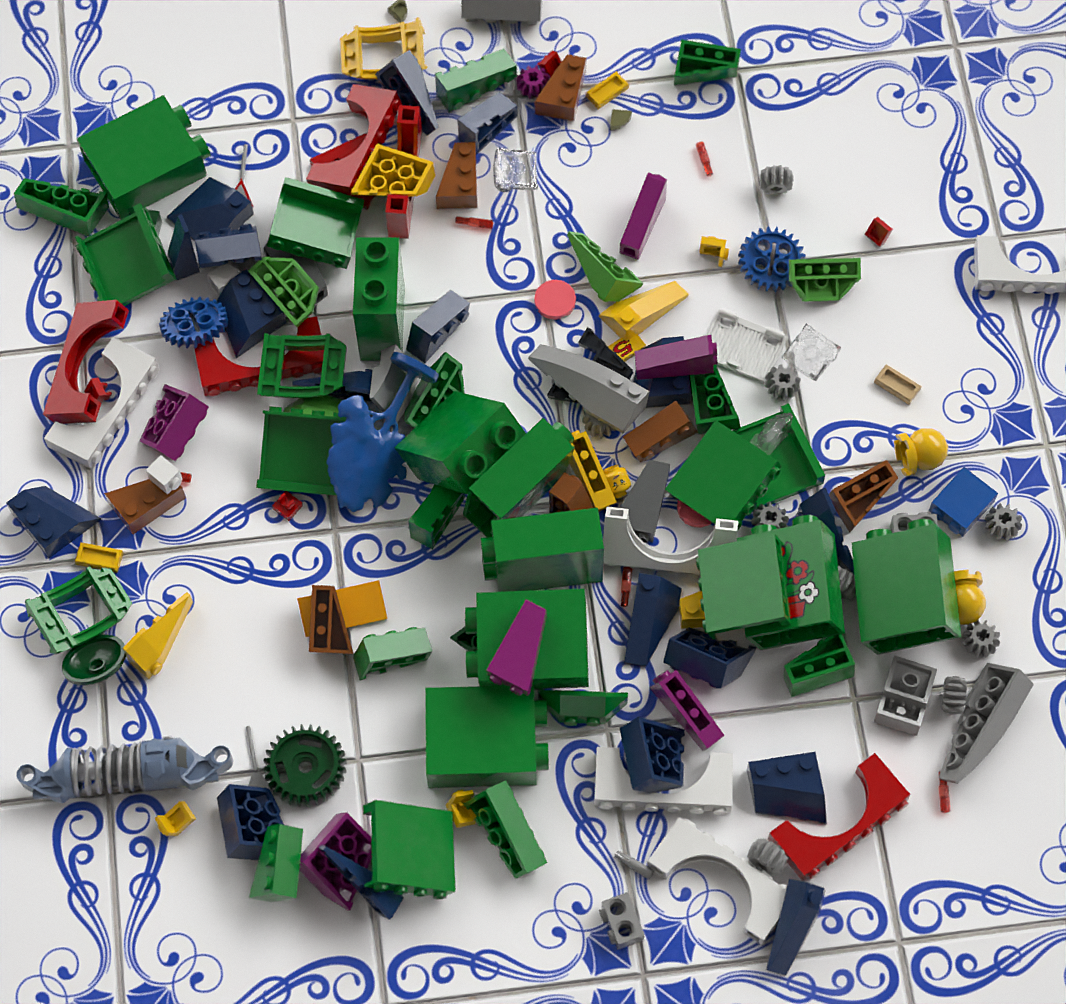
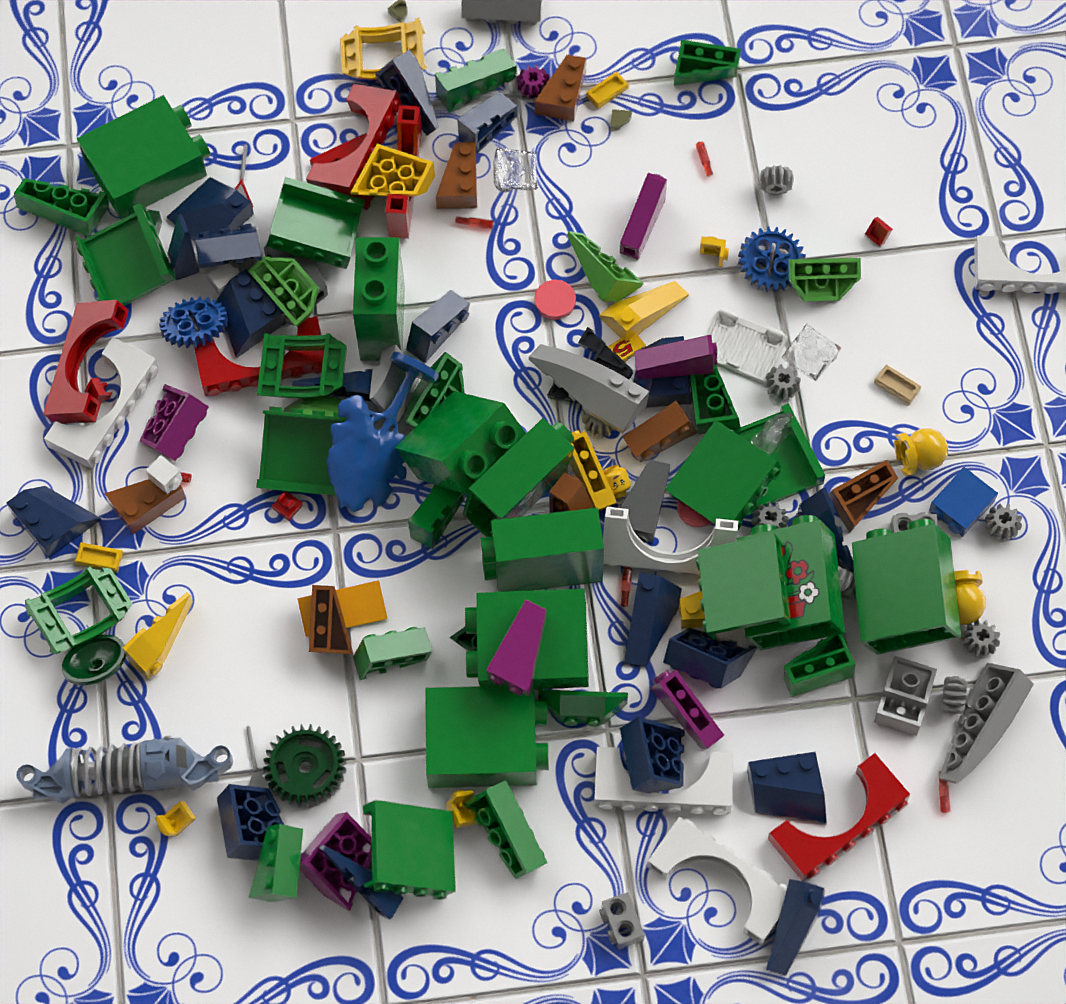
red tile [537,50,562,78] -> none
light grey pin [614,850,655,880] -> none
light grey gear [747,838,788,876] -> none

